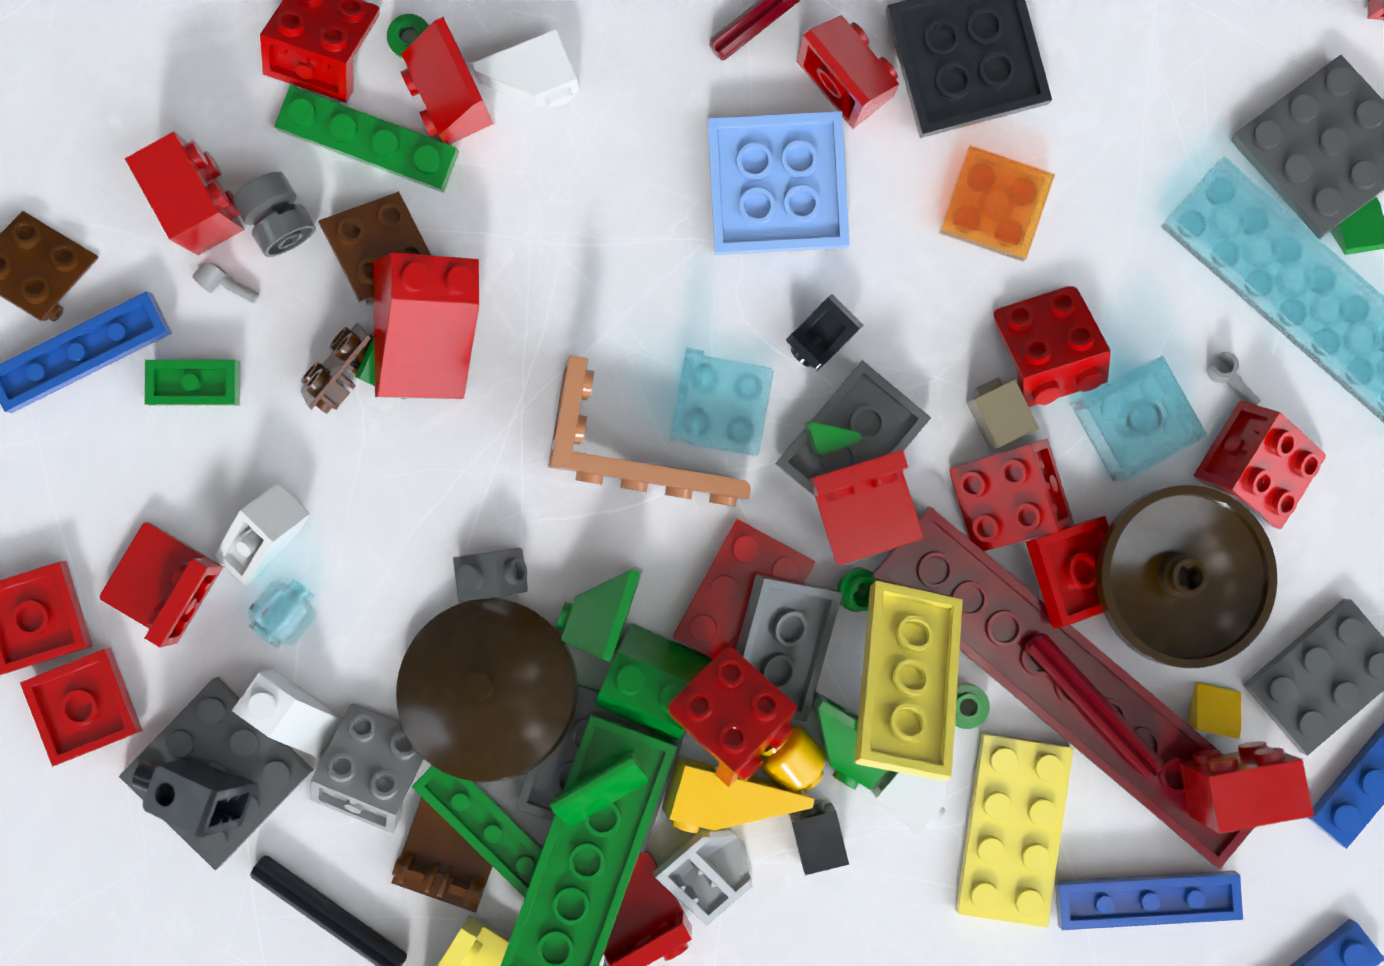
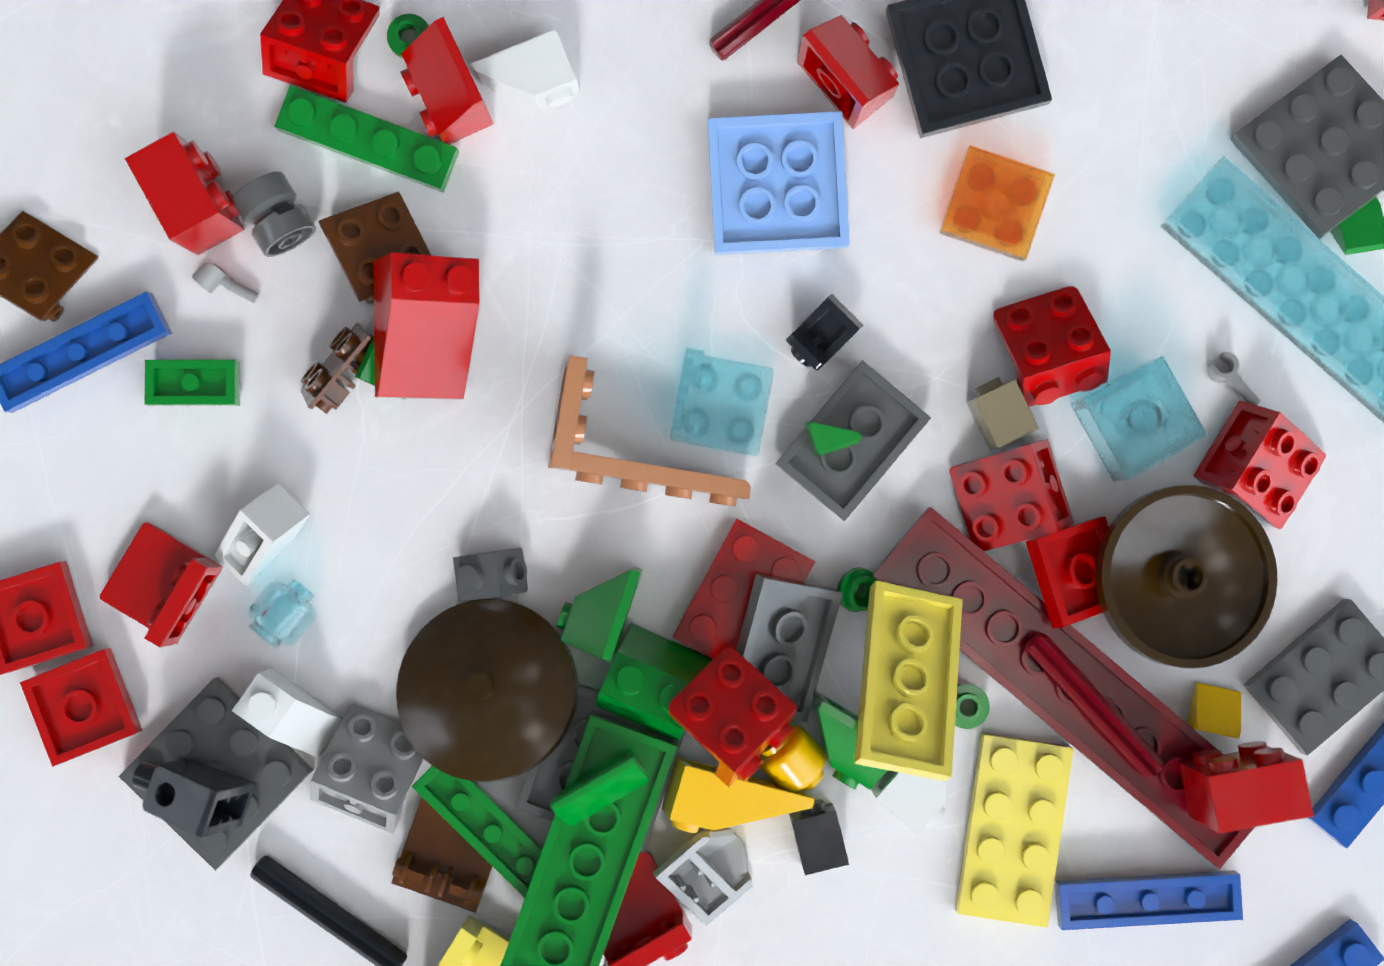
red bracket [809,450,923,565] -> none

